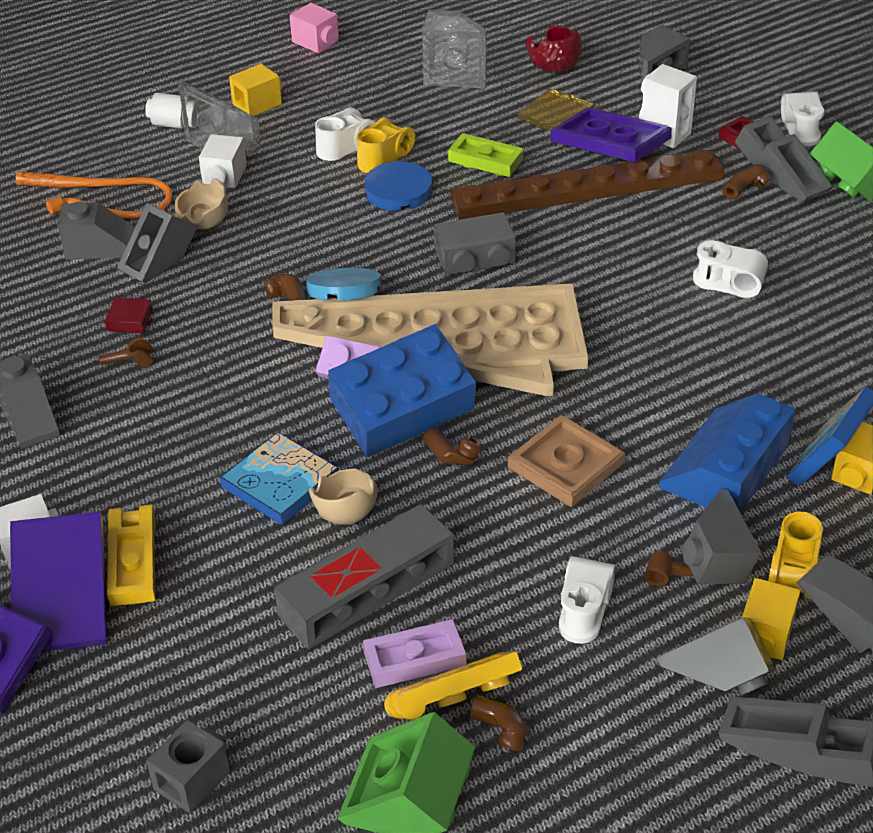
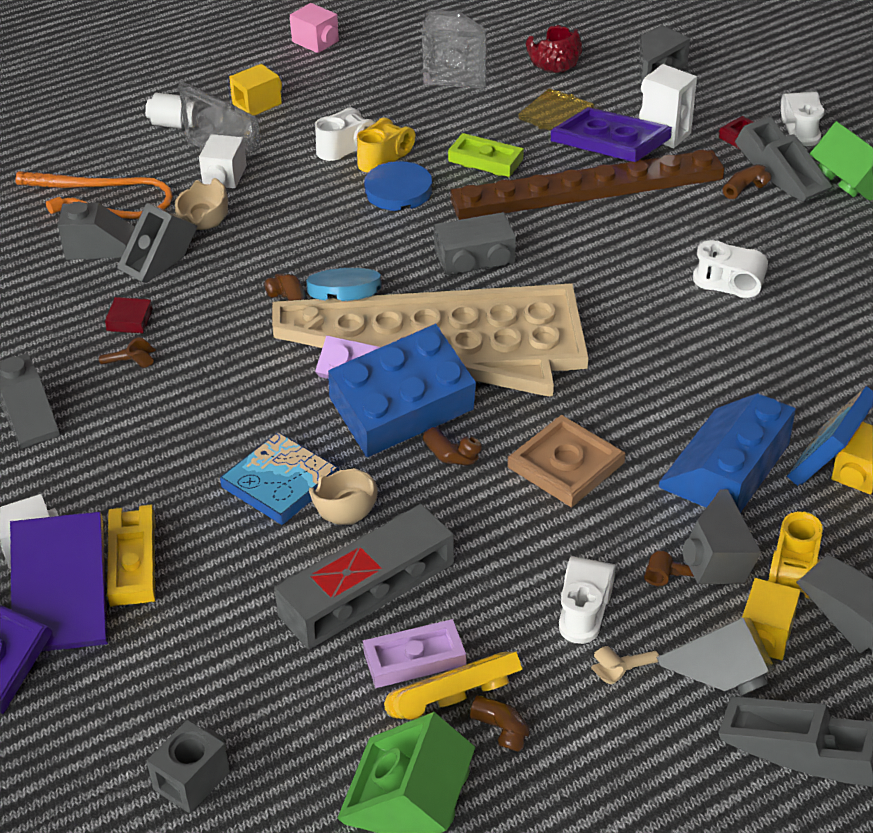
none -> tan hand [591,646,659,684]

